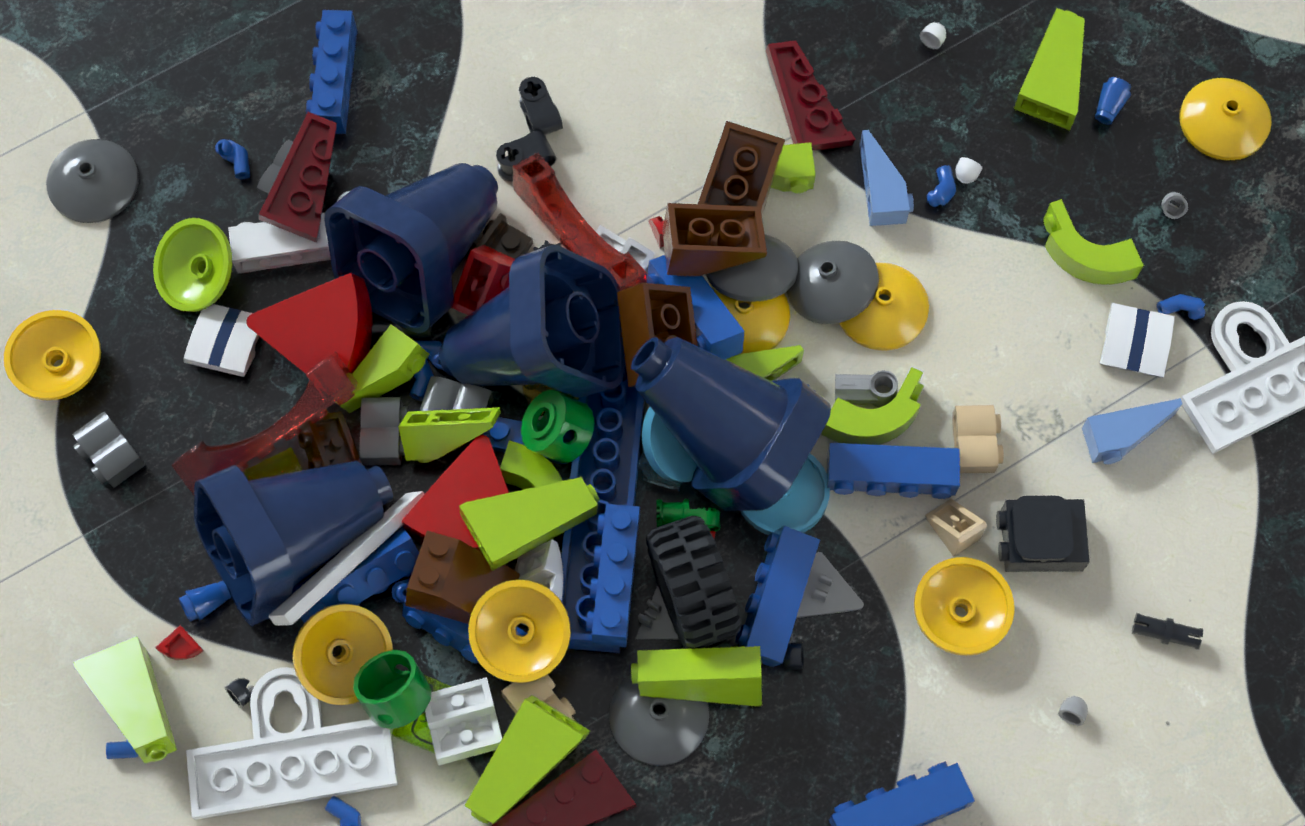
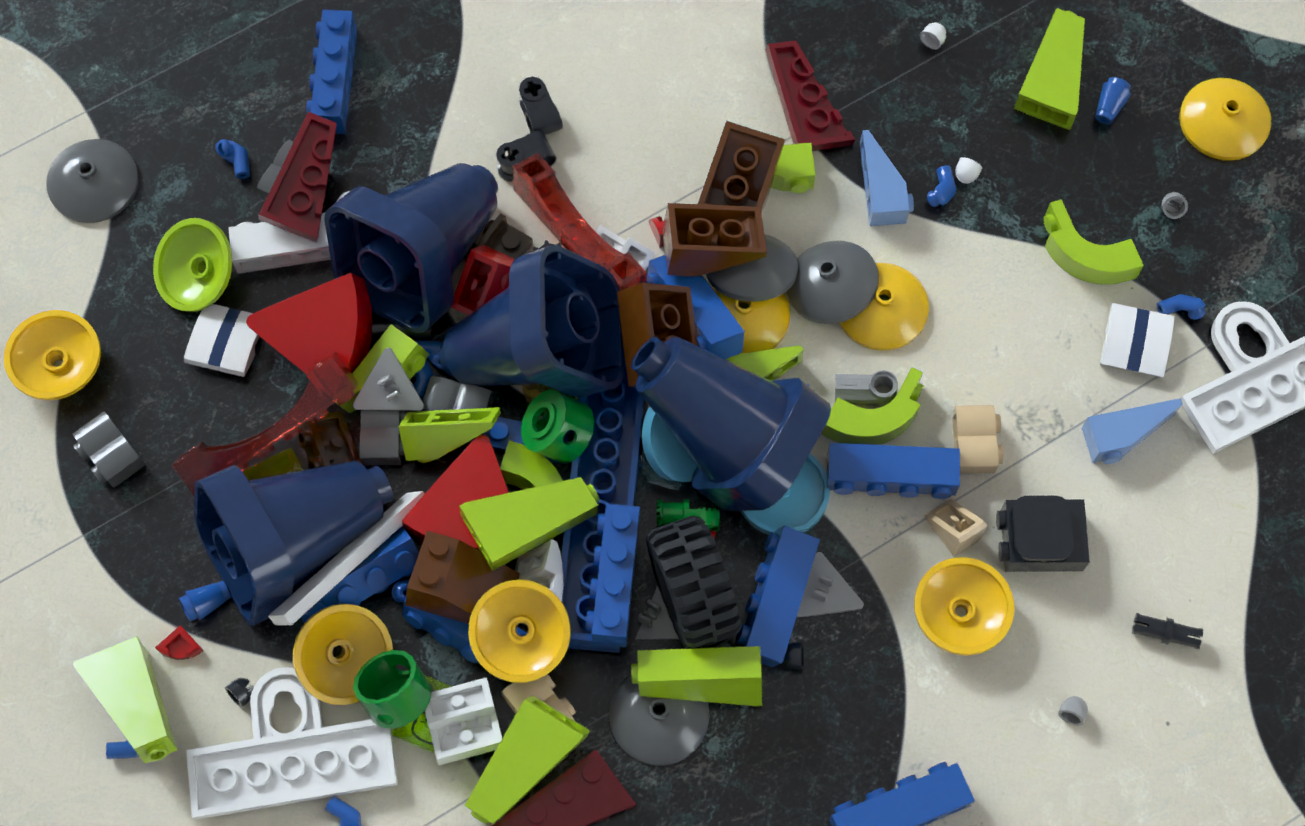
none -> light grey piece [353,347,424,411]

